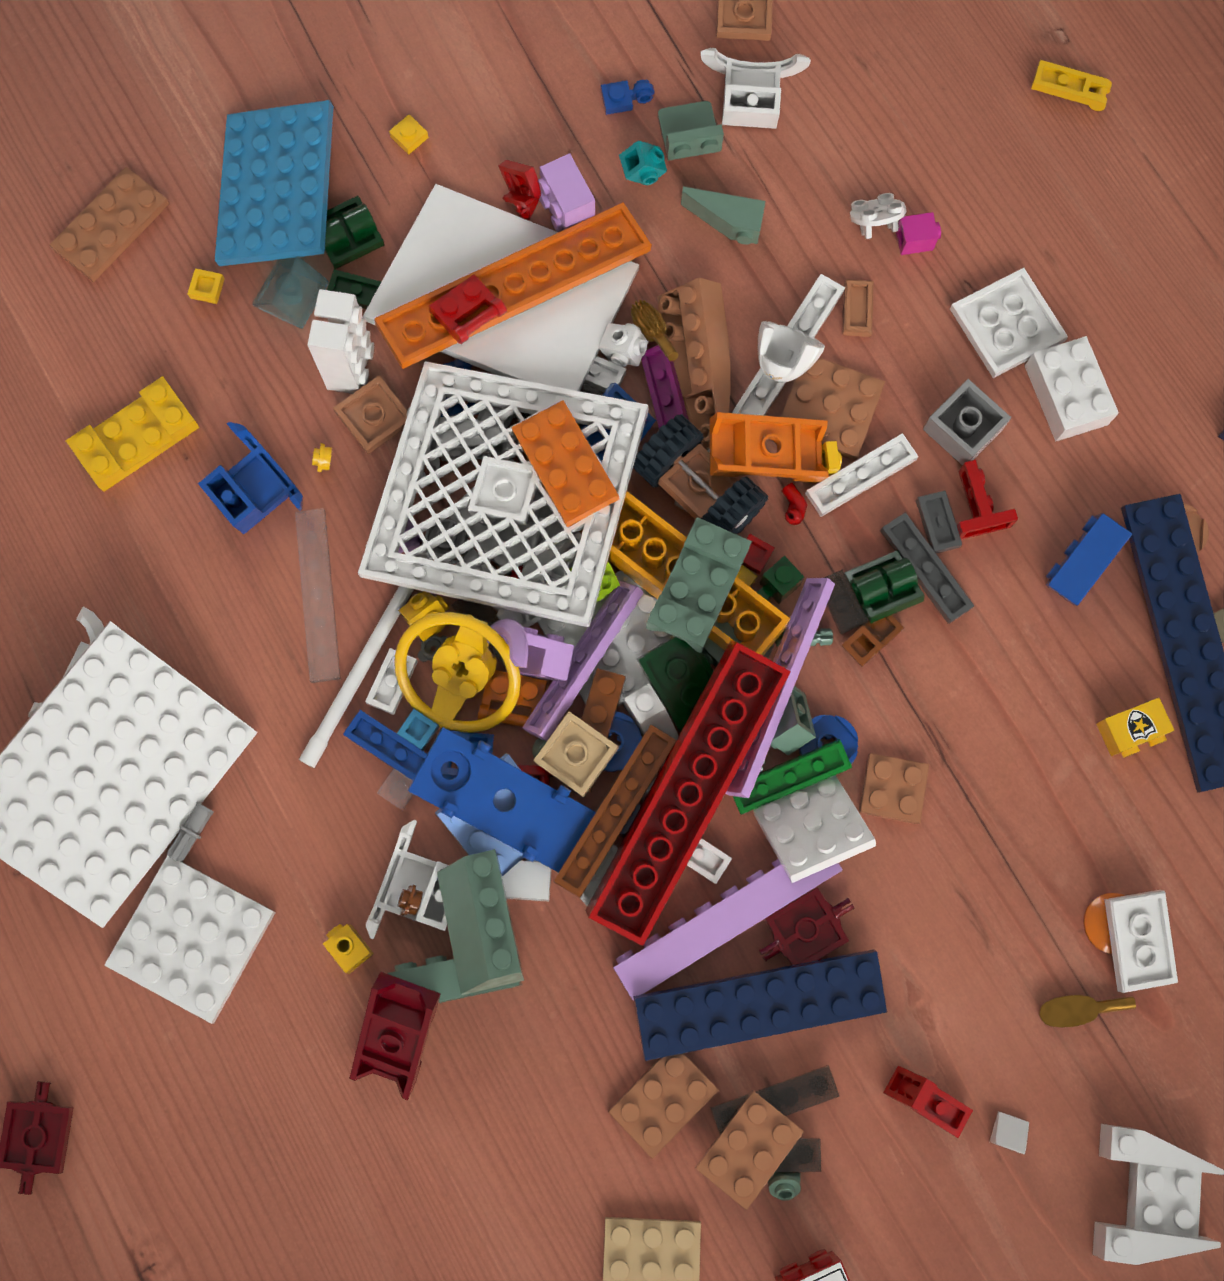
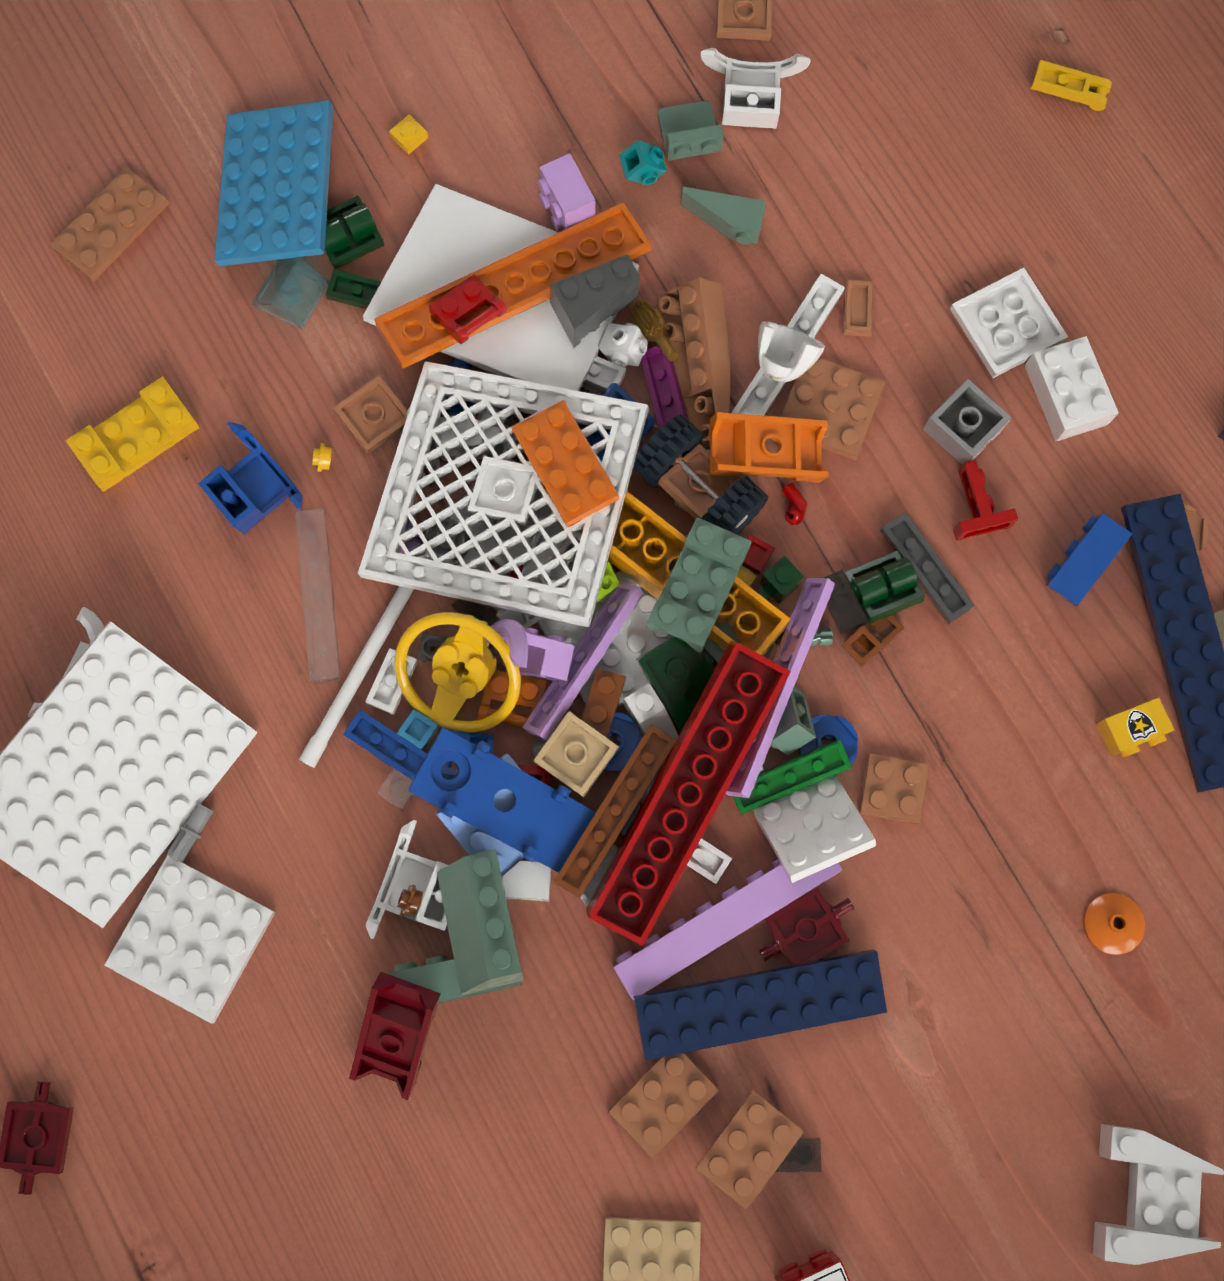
yellow plate [187,268,225,304] -> none
white piece [307,289,374,394] -> none
yellow brick [323,924,374,974] -> none
yellow brick [398,591,449,642] -> none
red slope [498,160,541,221] -> none
blue plate [601,80,655,115] -> none
clear smoke plate [710,1065,840,1134] -> none
sand green plate [768,1172,801,1201] -> none
white plate [805,433,919,517] -> none
yellow plate [822,441,842,477] -> none
white plate [850,193,906,239] -> none
red bracket [883,1066,973,1138] -> none
dark pink brick [896,212,941,255] -> none
dark grey plate [916,491,962,553] -> none
white slope [990,1111,1029,1154] -> none
pearl gold piece [1039,995,1136,1028] -> none
white tile [1104,890,1178,993] -> none
none -> dark grey wedge [550,254,640,348]

